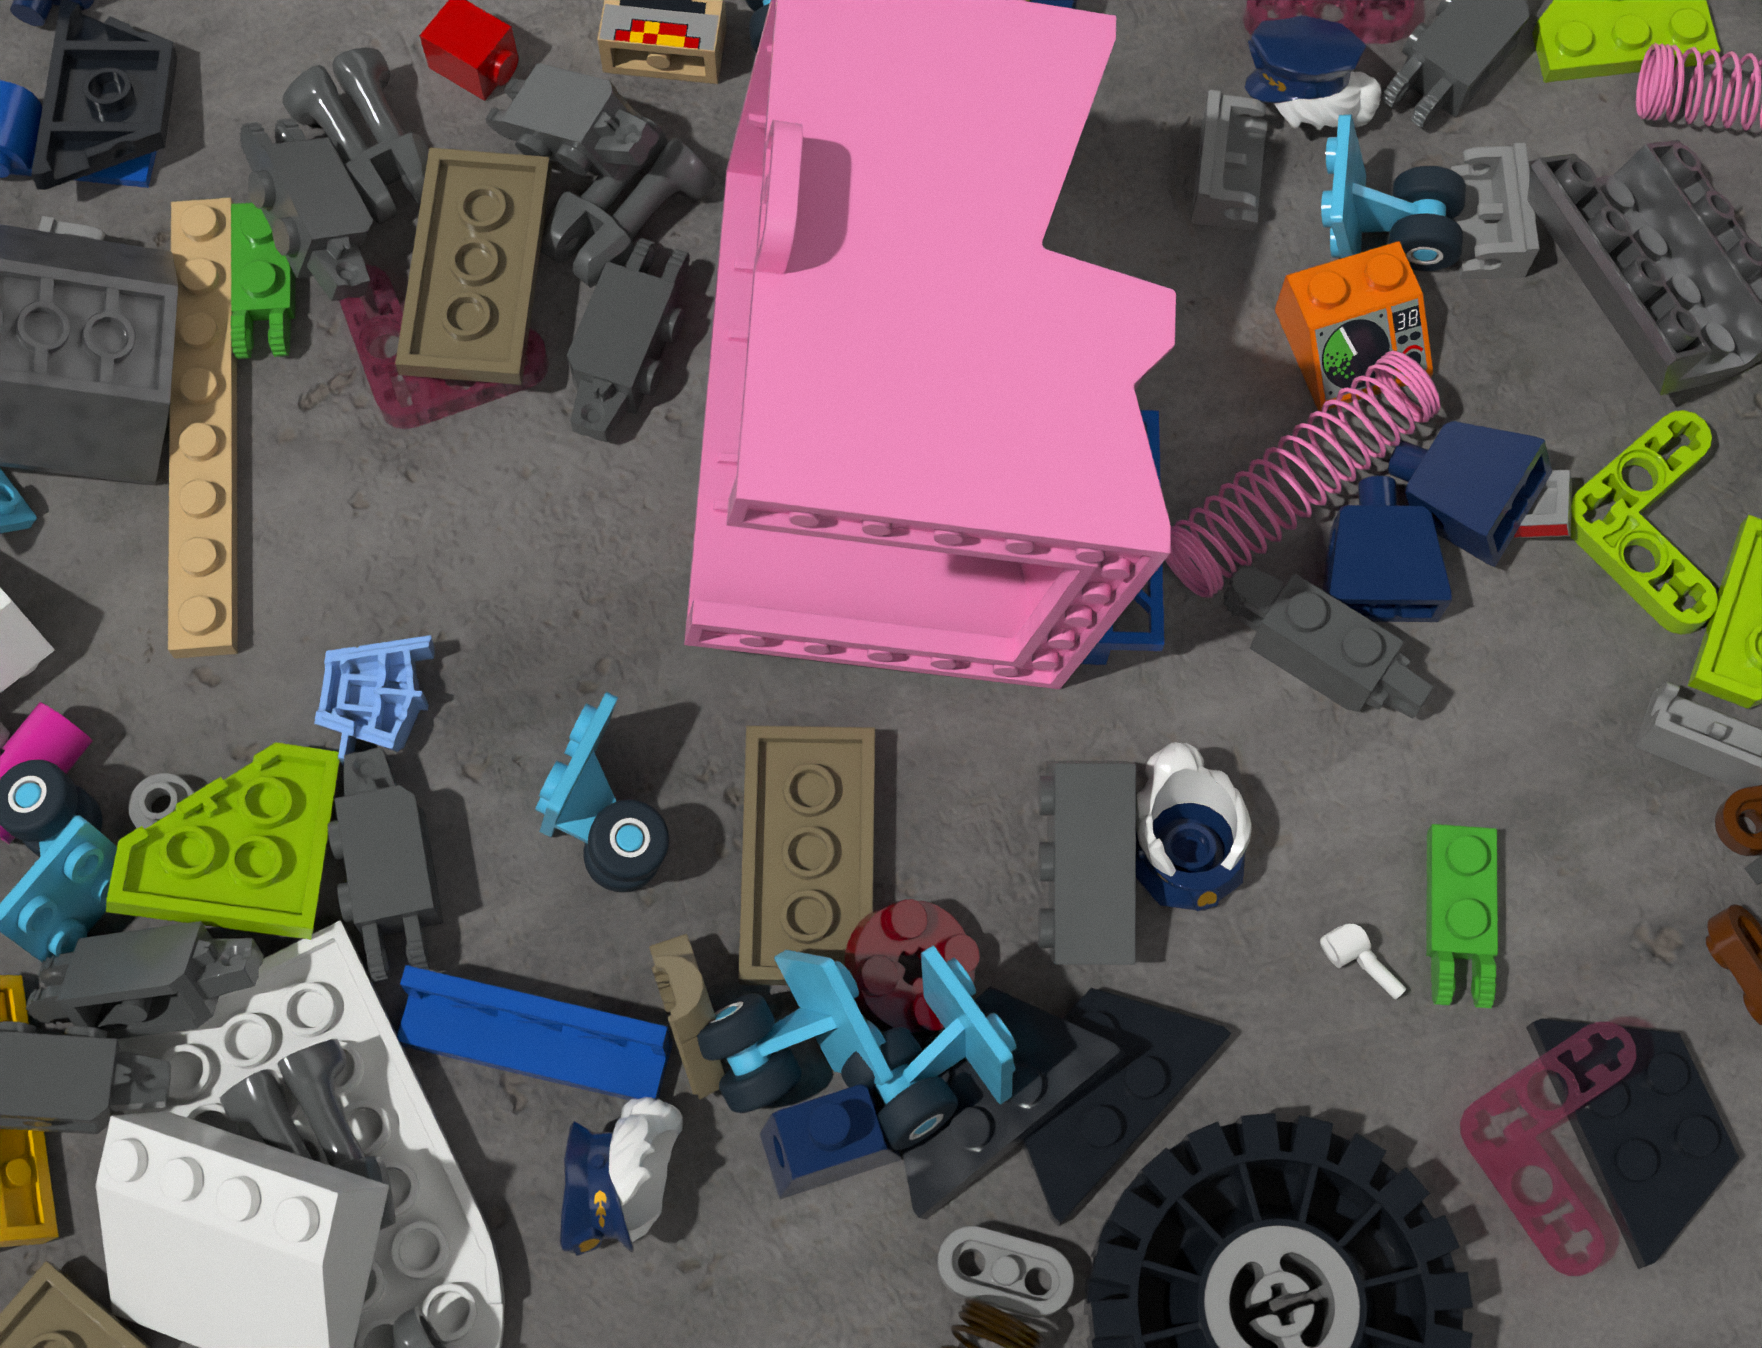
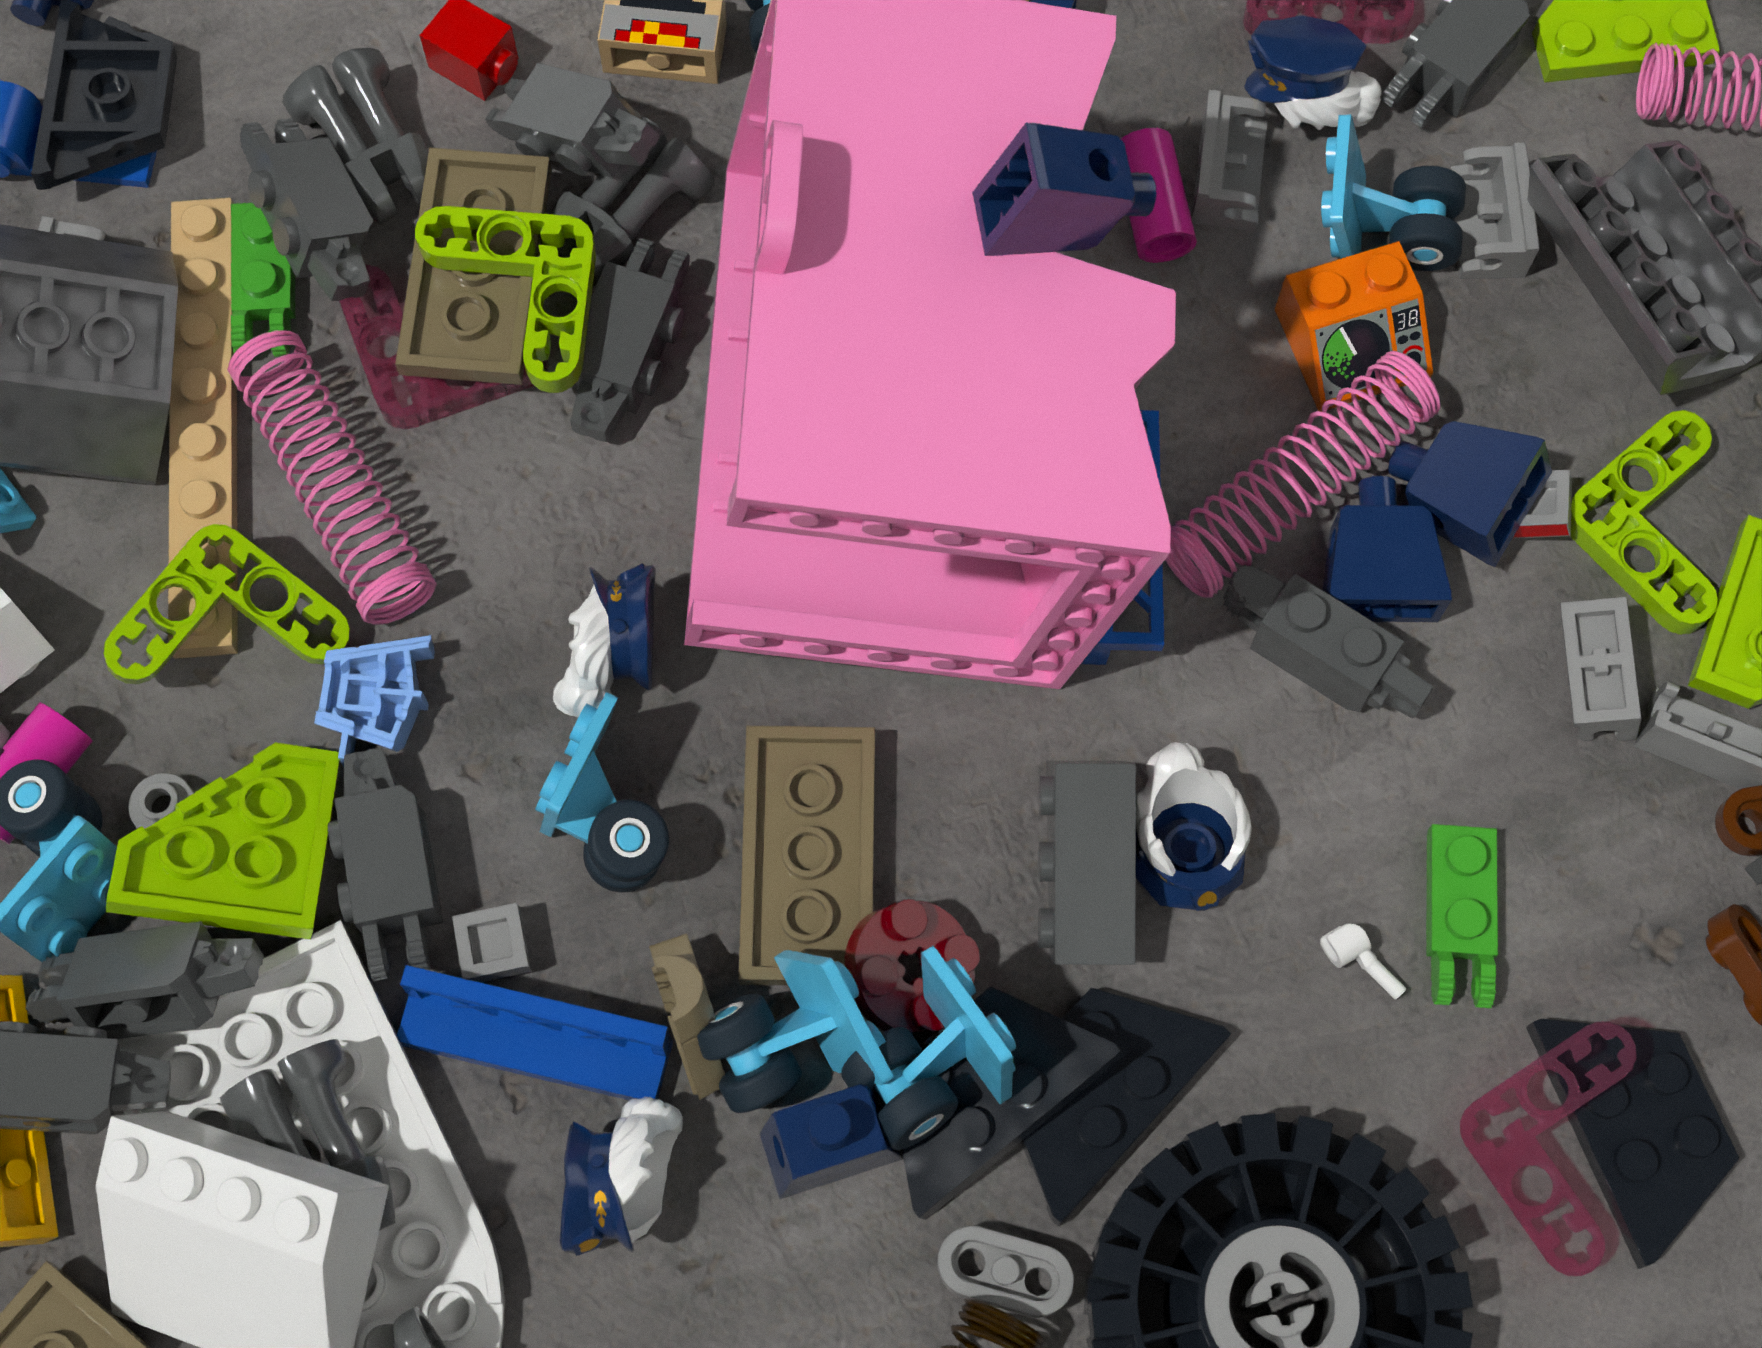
none -> lime beam [104,524,350,684]
none -> bright pink piece [227,330,437,625]
none -> lime beam [415,206,596,393]
none -> light grey plate [452,903,532,983]
none -> piece [553,563,656,717]
none -> dark blue torso [972,123,1156,256]
none -> dark pink pin [1121,128,1197,263]
none -> light grey hinge [1560,597,1641,741]

